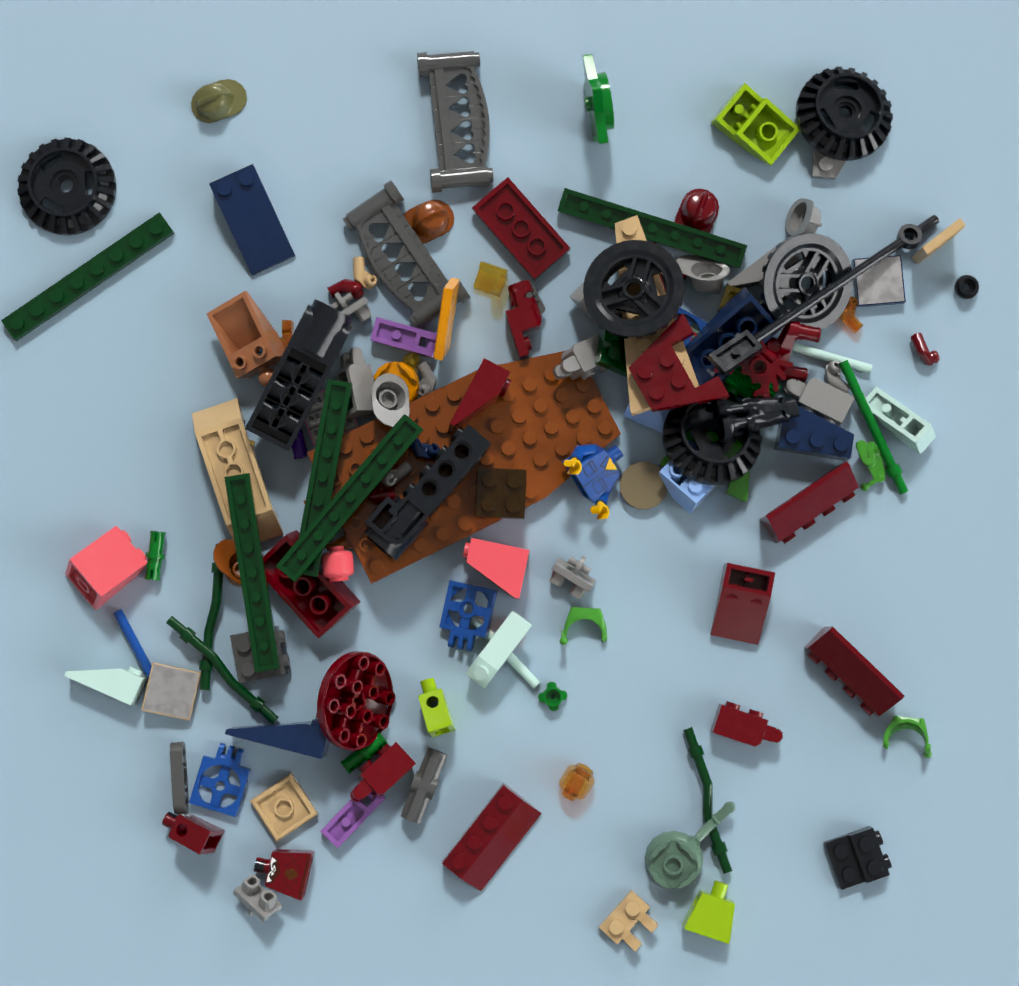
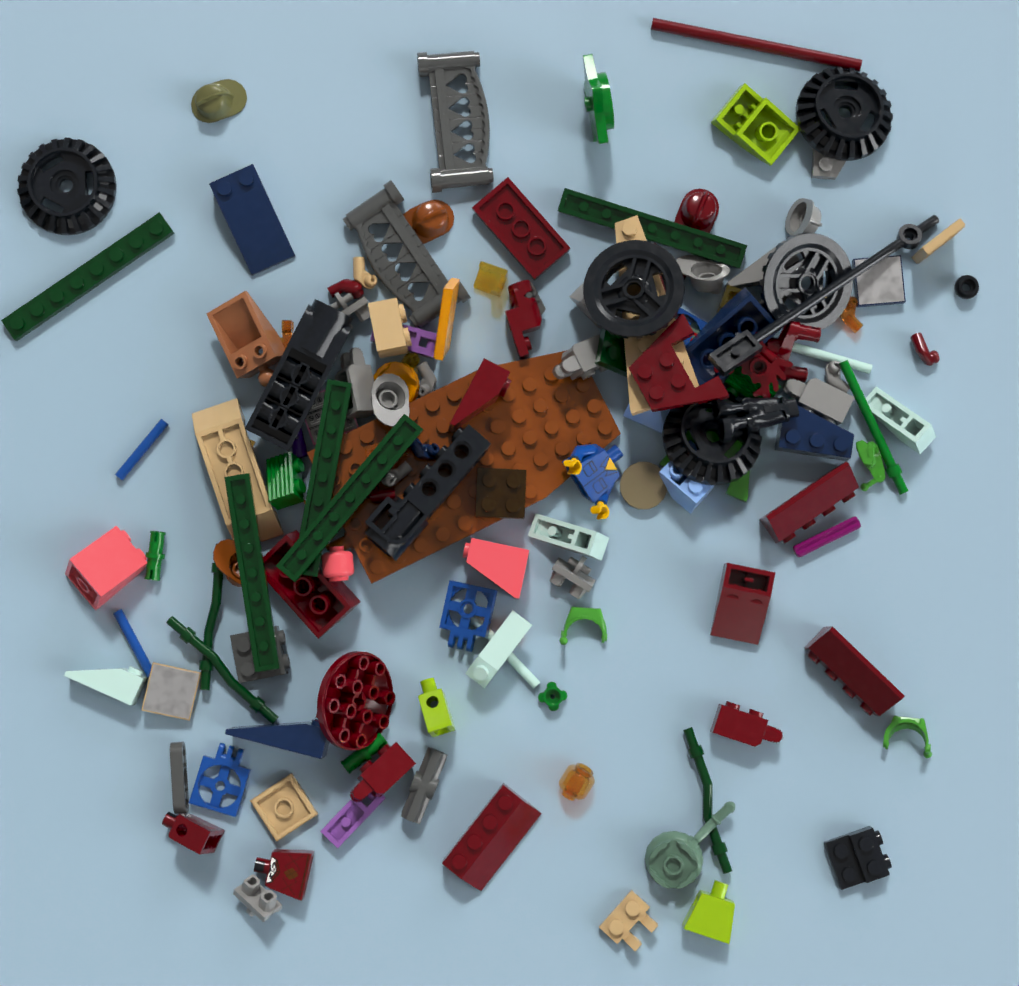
none -> blue bar [115,419,169,480]
none -> green brick [266,451,306,510]
none -> tan brick [368,298,412,359]
none -> light aqua slope [528,513,609,561]
none -> dark red piece [651,18,862,71]
none -> magenta axle [793,516,861,557]

